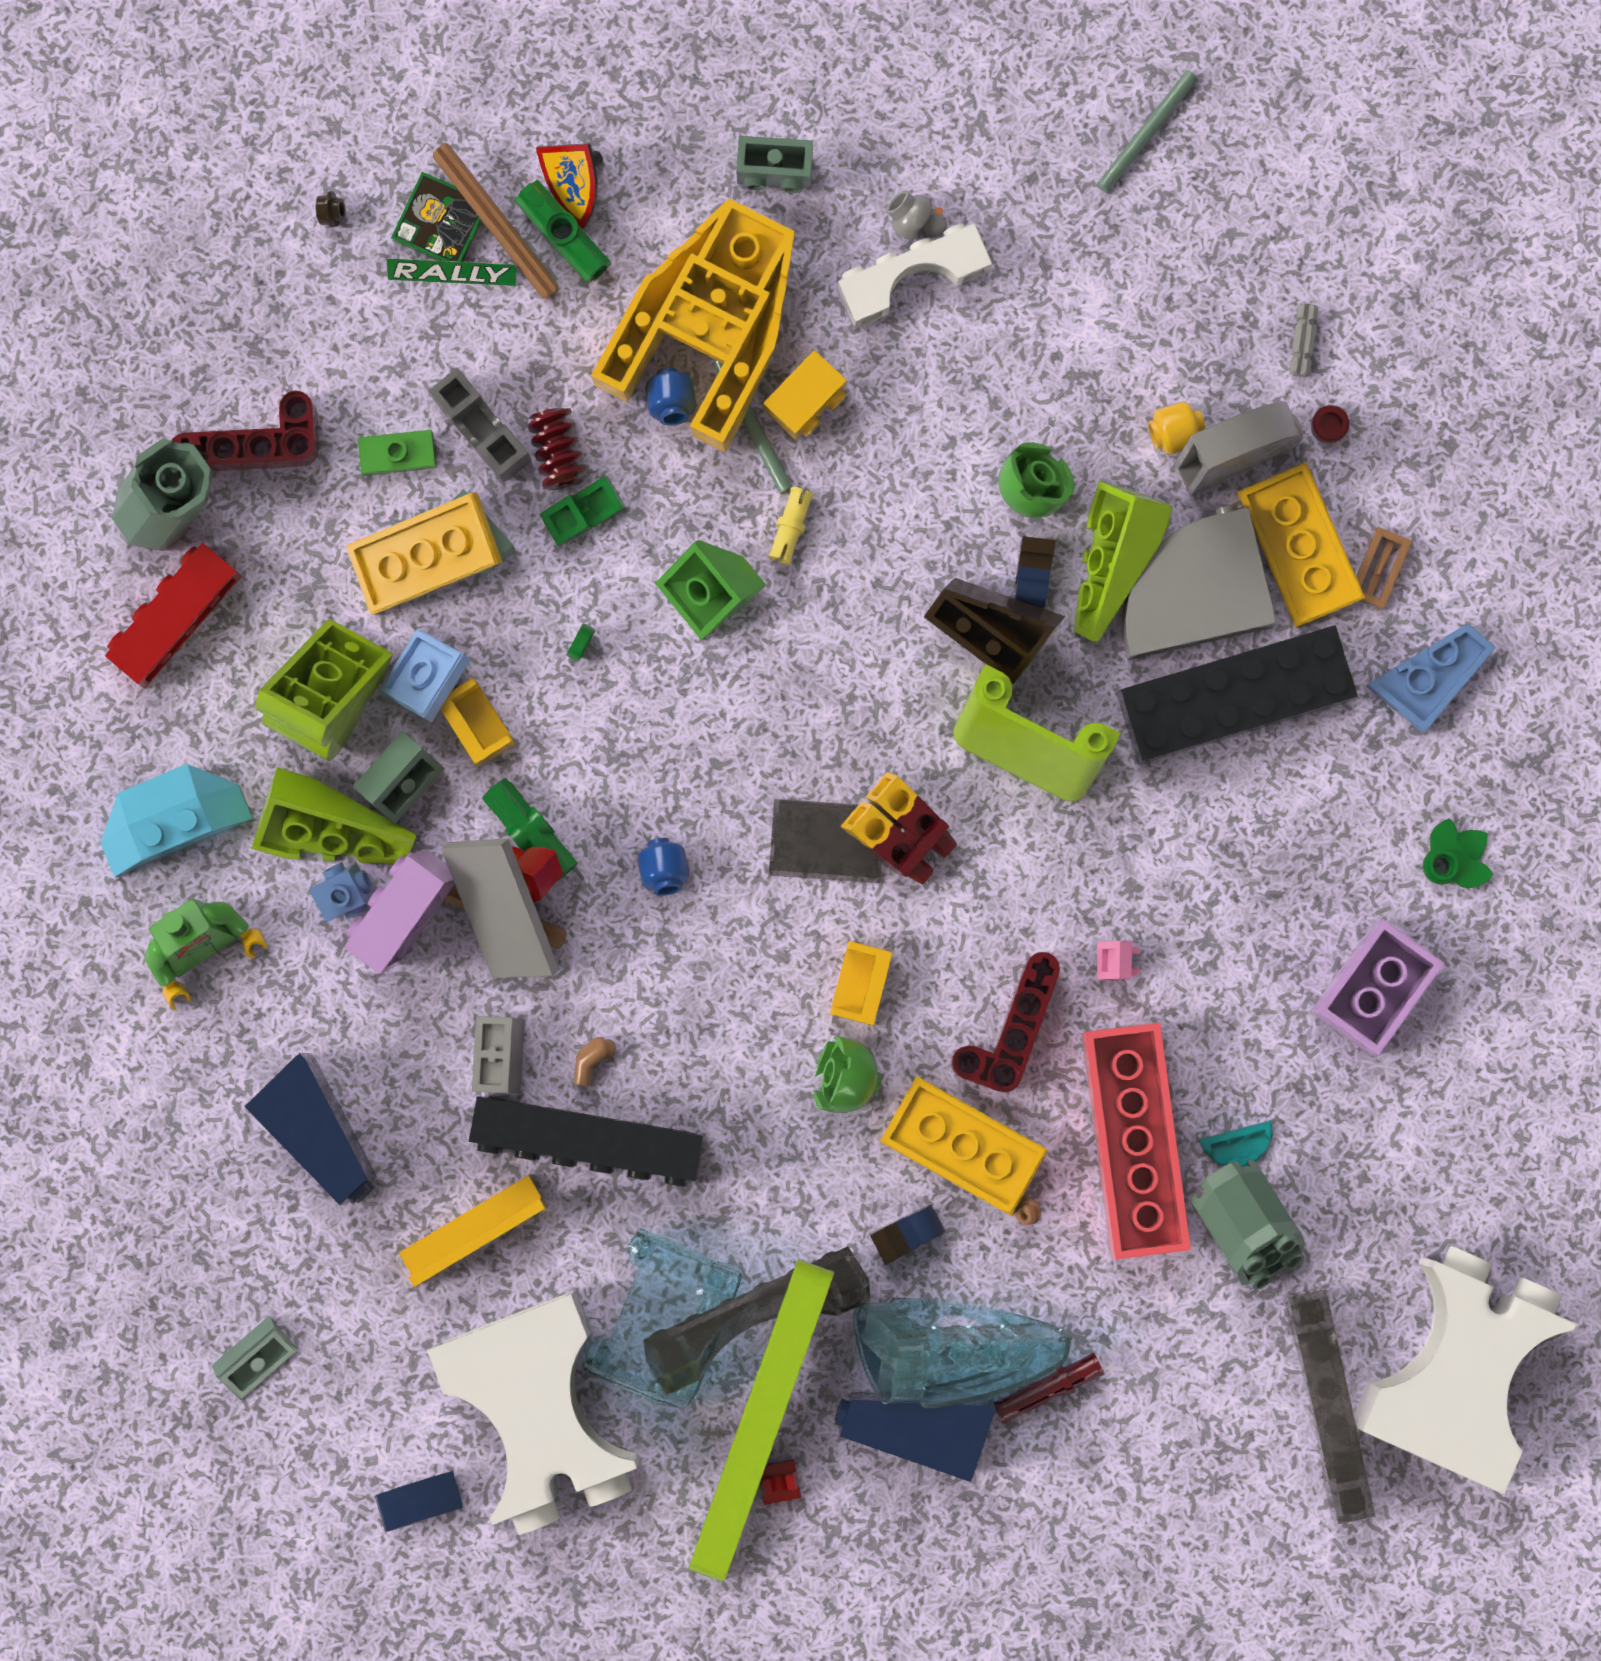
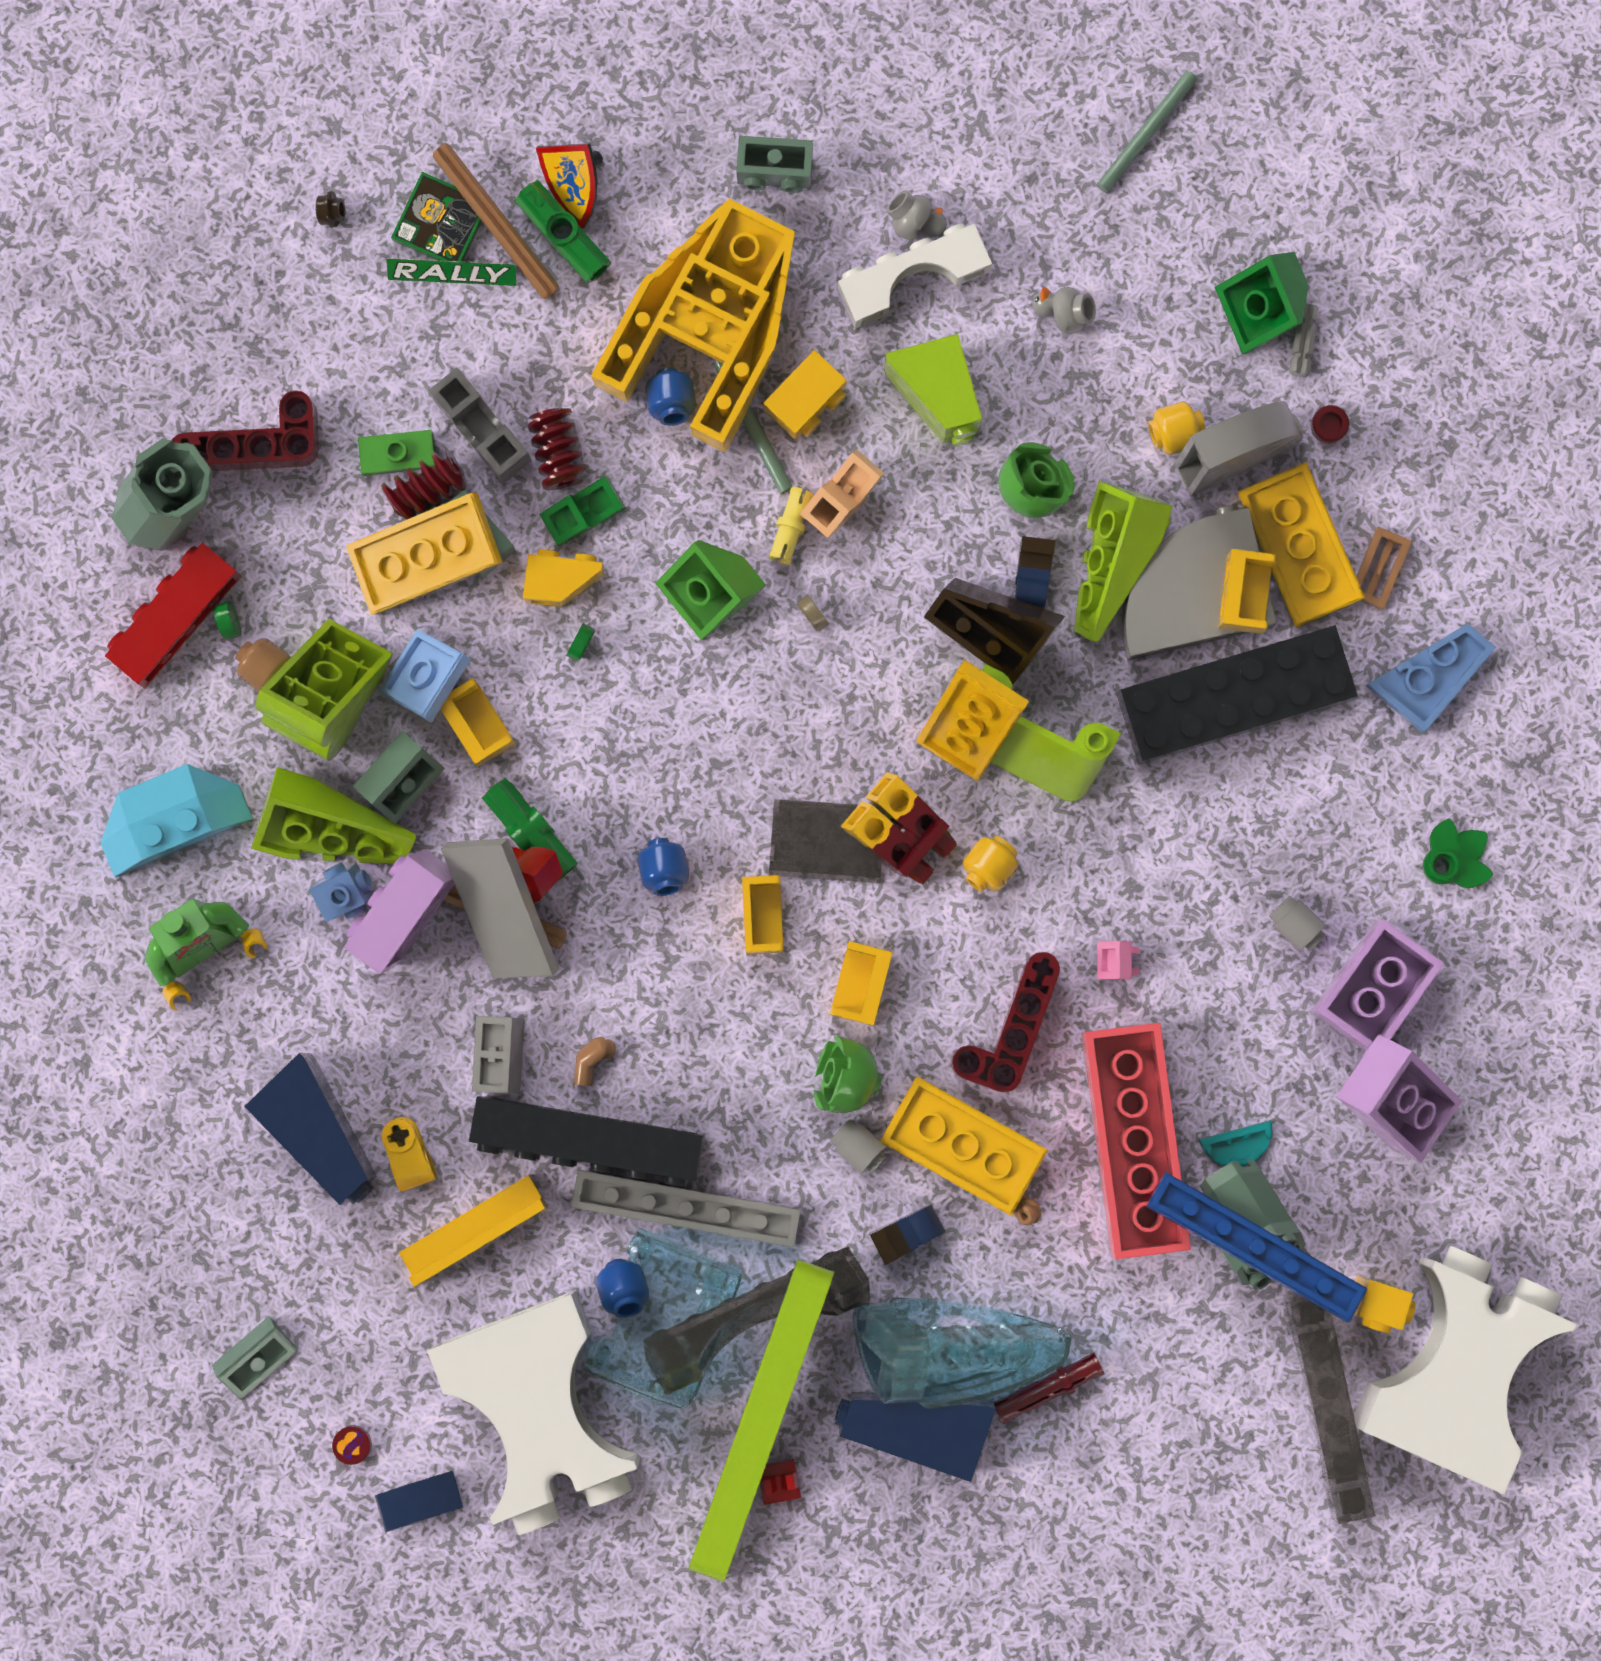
none -> green tile [214,601,242,640]
none -> medium nougat head [235,638,290,692]
none -> dark red tile [332,1425,372,1465]
none -> dark red piece [381,447,467,520]
none -> yellow piece [381,1117,437,1193]
none -> yellow slope [523,549,604,607]
none -> light grey plate [571,1170,801,1247]
none -> blue head [596,1259,649,1318]
none -> yellow panel [742,875,784,955]
none -> dark tan tile [797,594,830,632]
none -> light nougat brick [800,450,885,538]
none -> light grey brick [830,1119,887,1174]
none -> lime slope [884,334,982,446]
none -> yellow tile [916,659,1029,781]
none -> yellow head [963,835,1018,892]
none -> light grey animal [1032,287,1096,334]
none -> blue tile [1146,1172,1368,1323]
none -> green slope [1215,252,1309,354]
none -> yellow panel [1218,549,1277,634]
none -> light grey brick [1269,896,1325,951]
none -> lavender brick [1337,1034,1462,1163]
none -> yellow brick [1354,1276,1416,1334]

